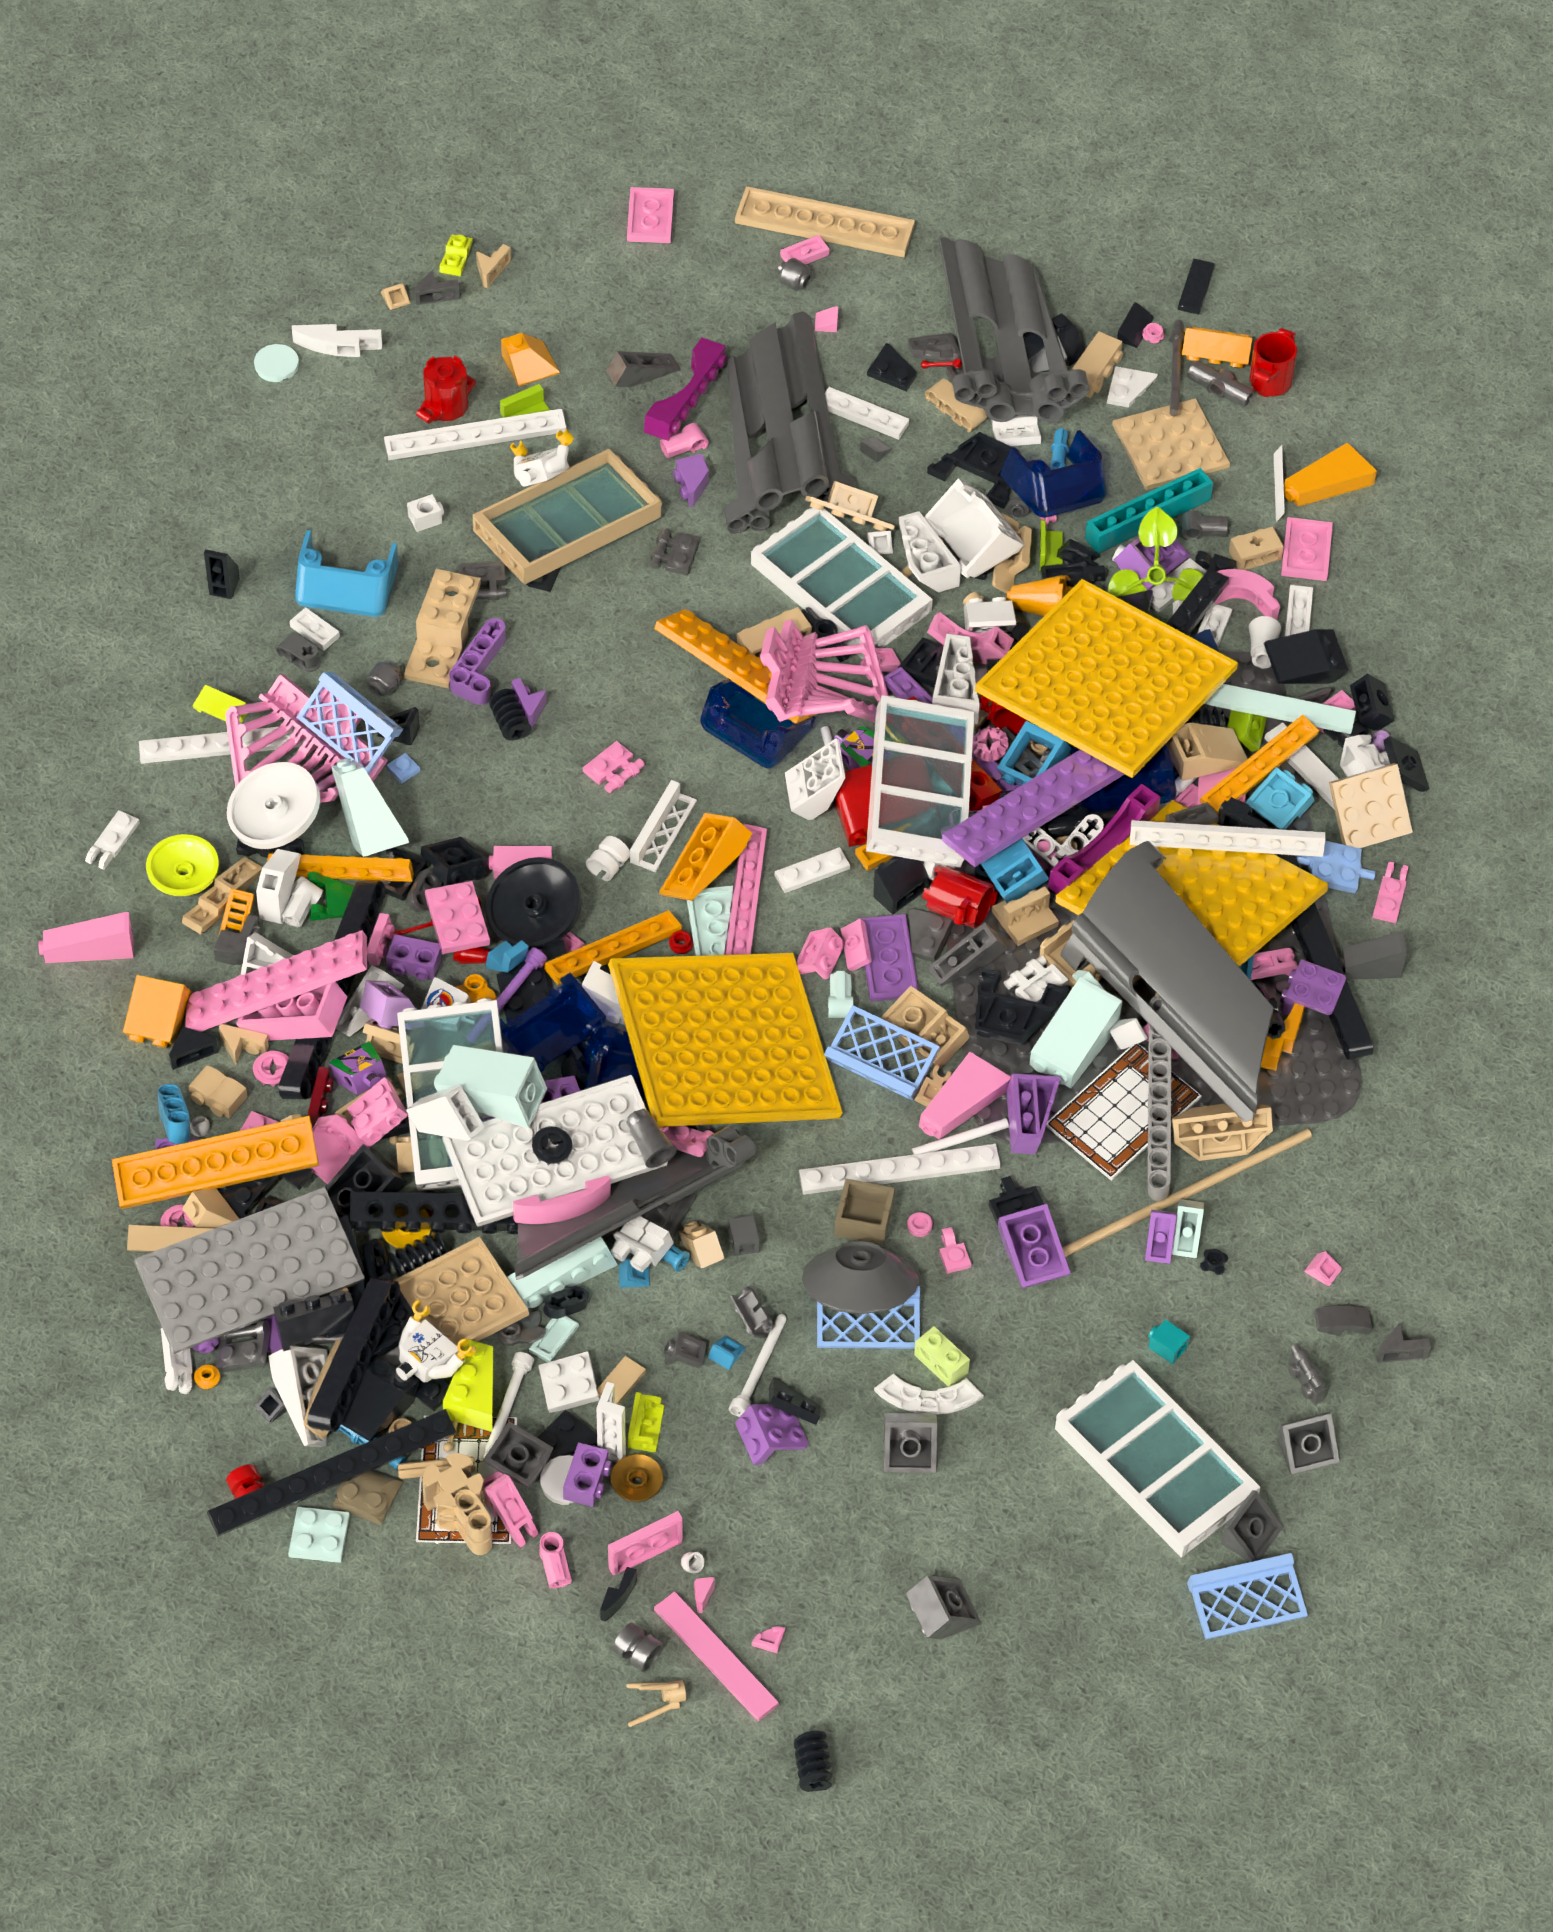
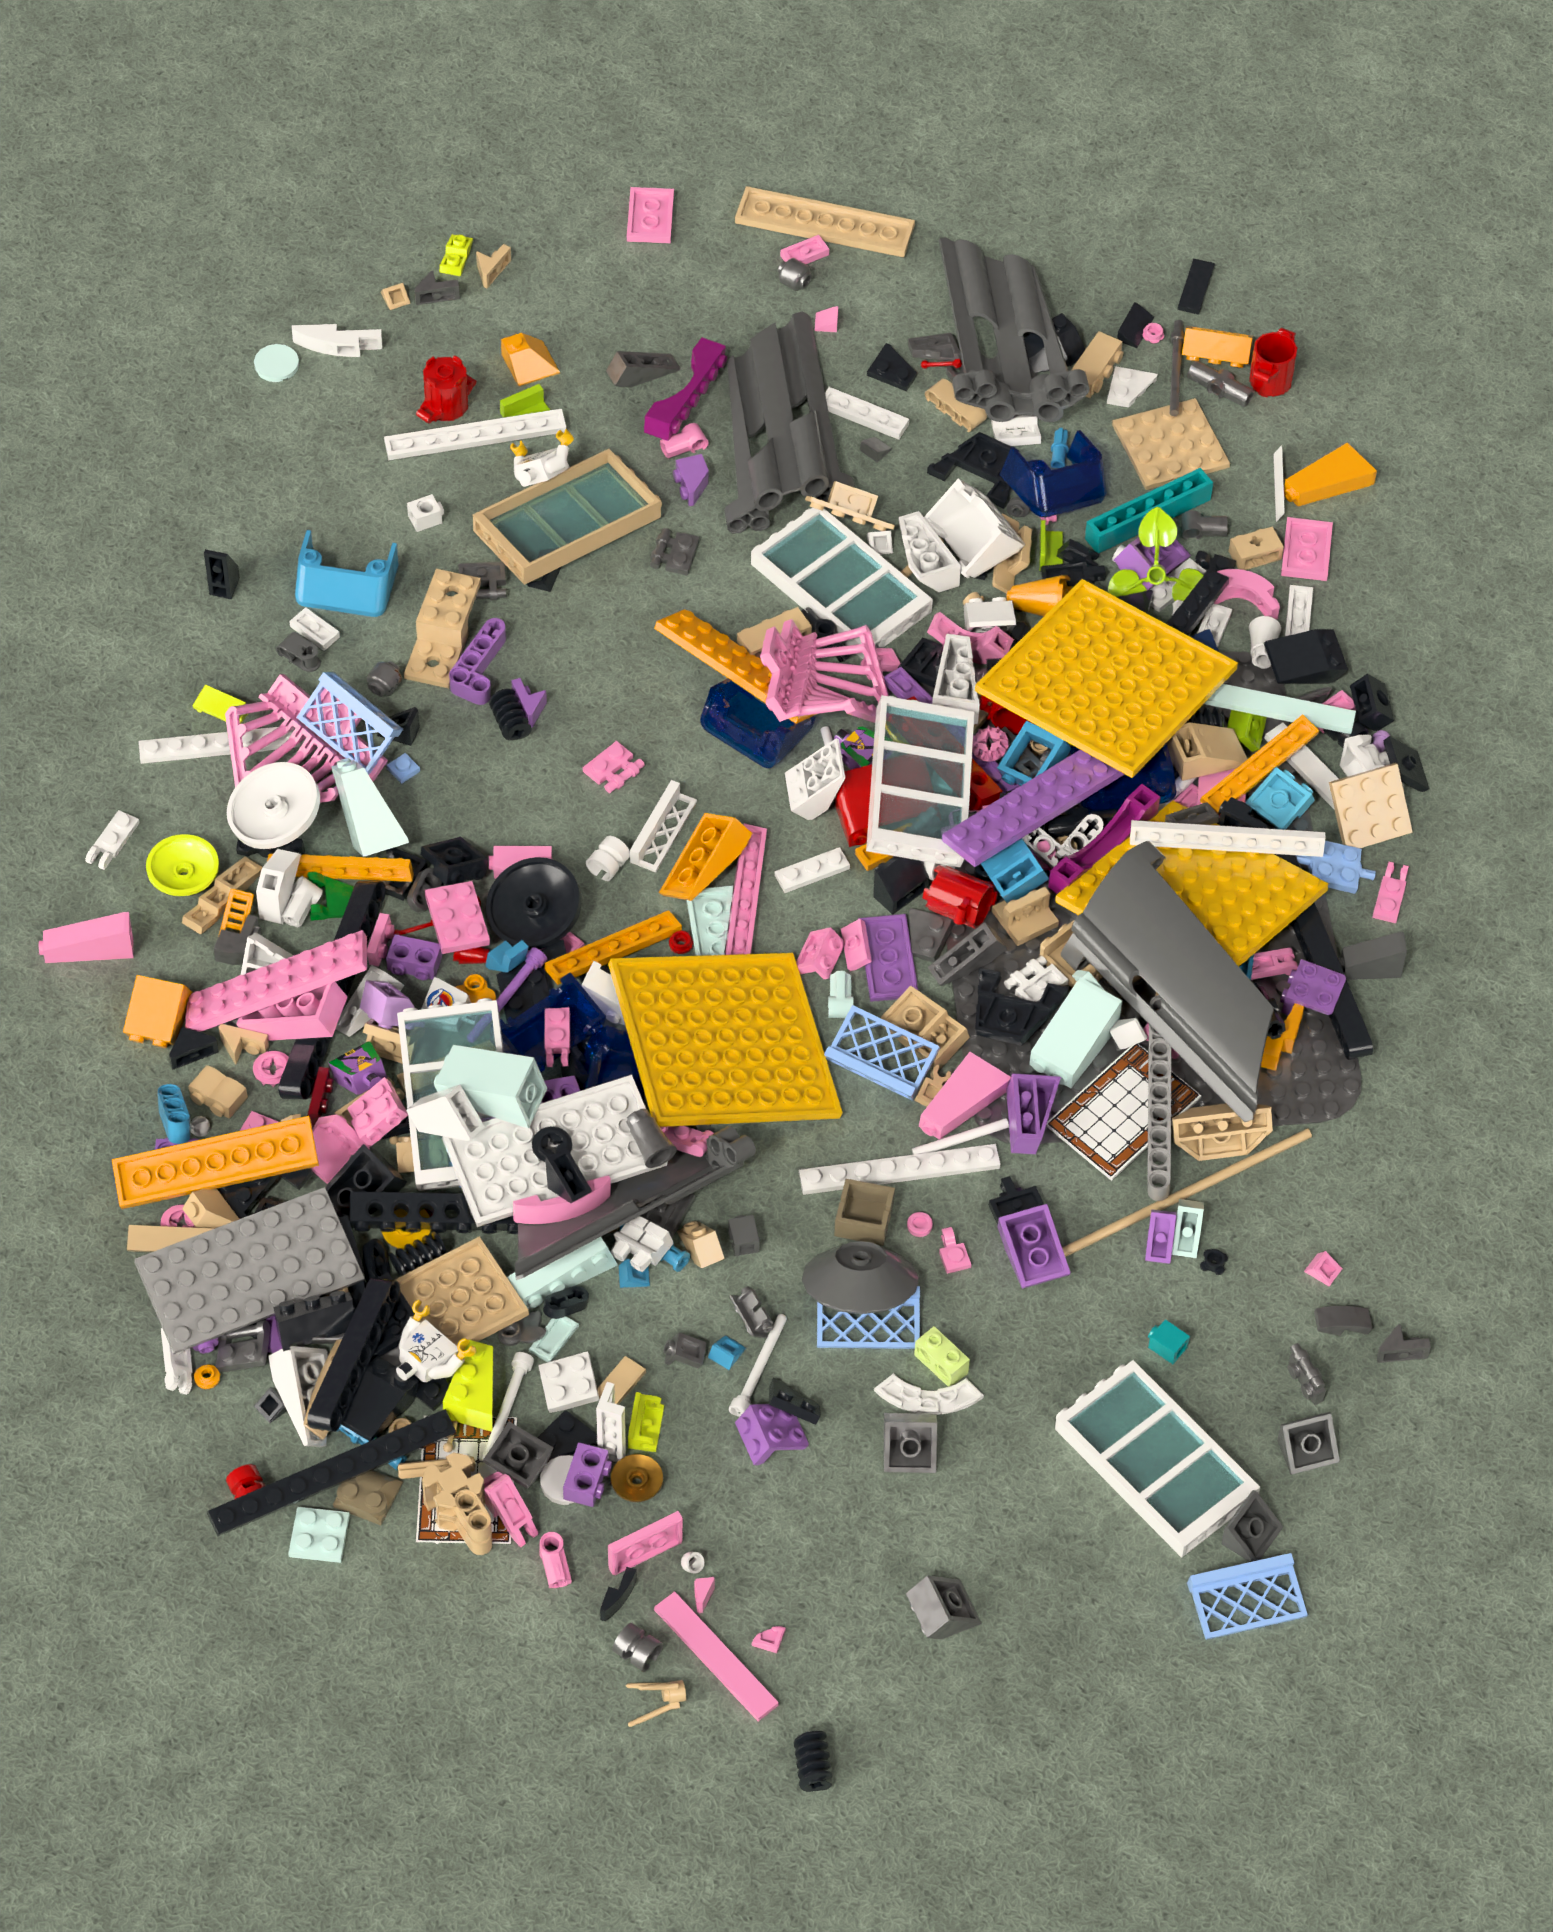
none -> bright pink hinge [545,1008,570,1067]
none -> black slope [545,1147,592,1203]

